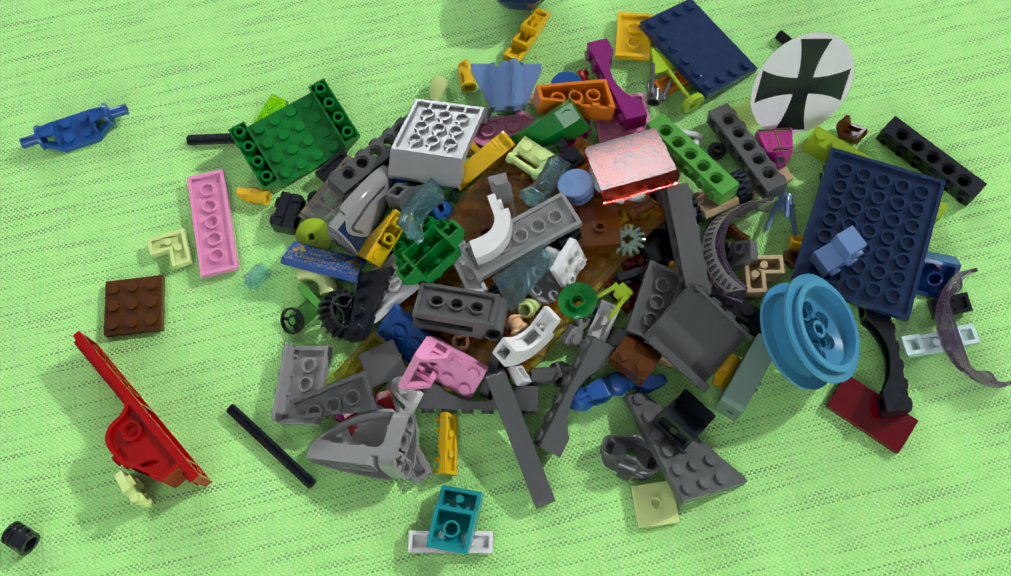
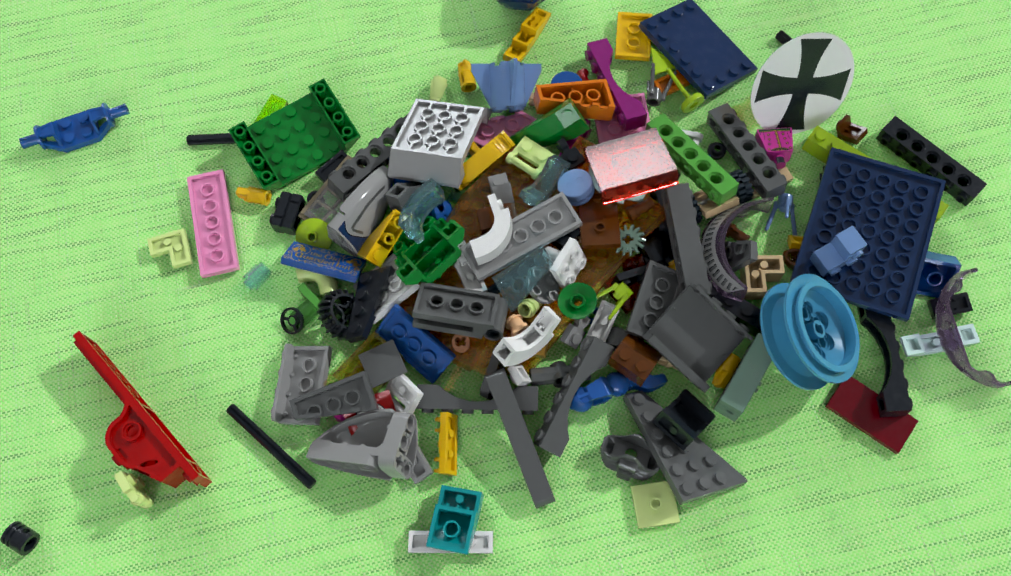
reddish brown plate [104,275,165,337] -> none
bright pink bracket [398,336,489,400] -> none

